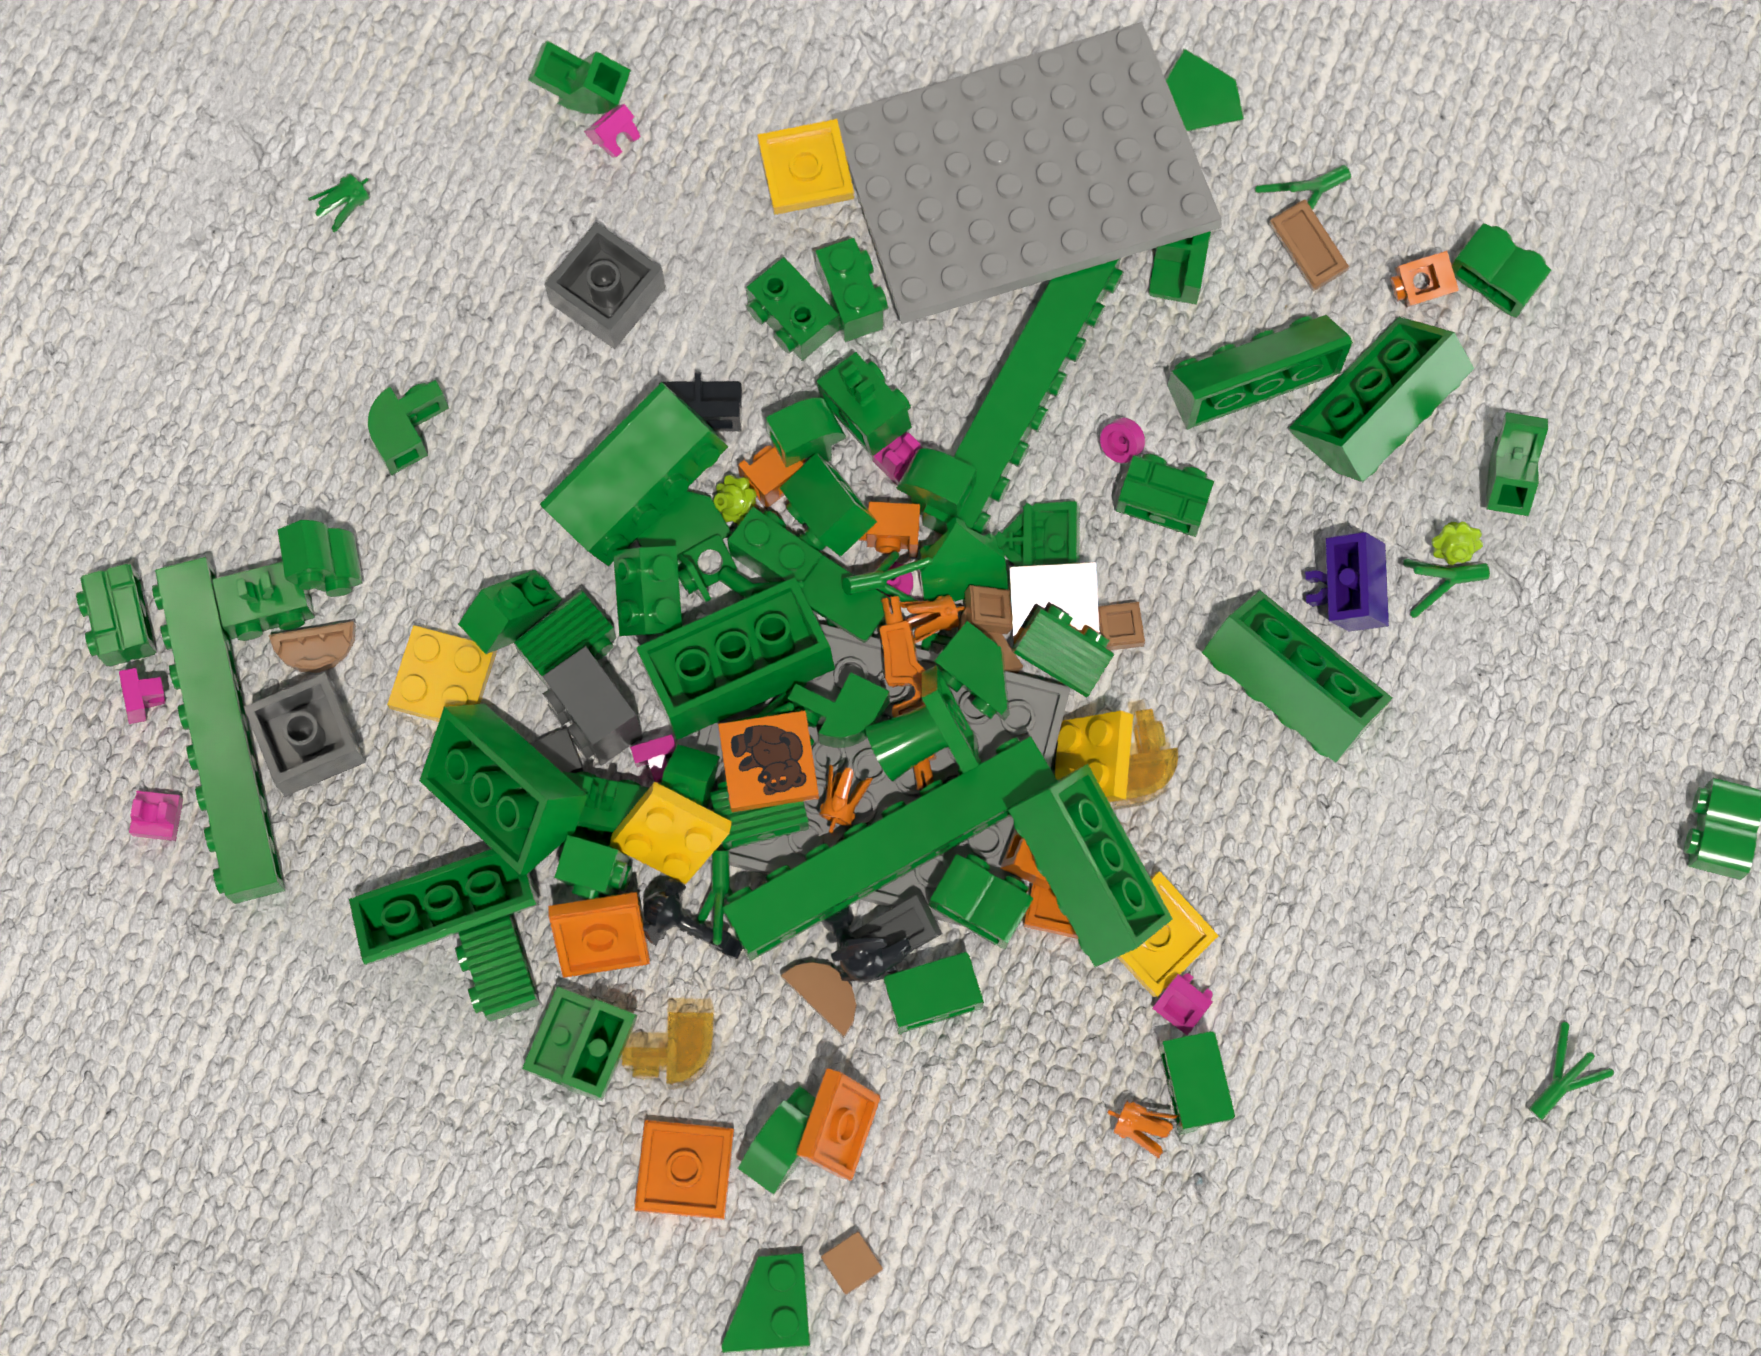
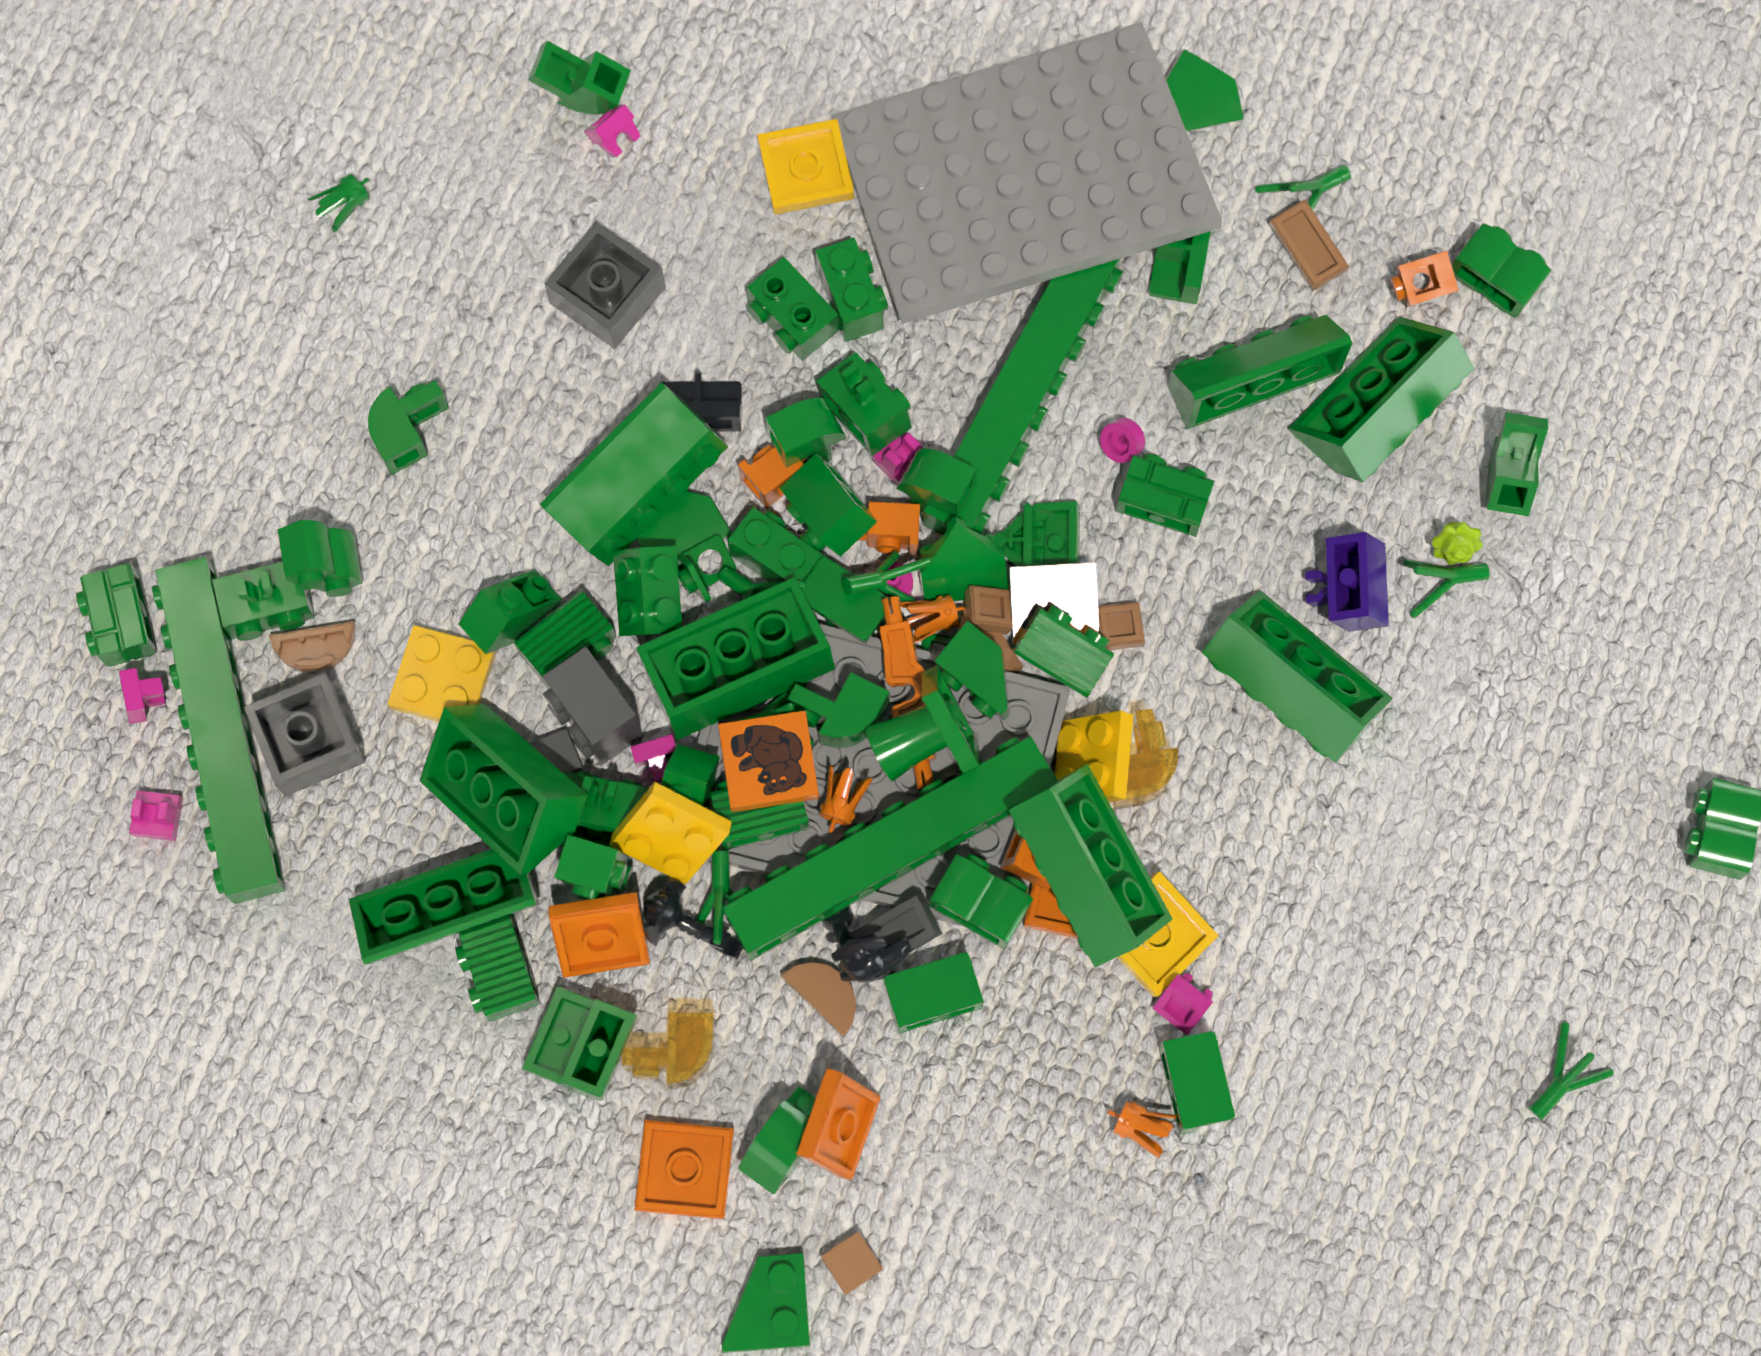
lime plant [714,475,756,525] -> none

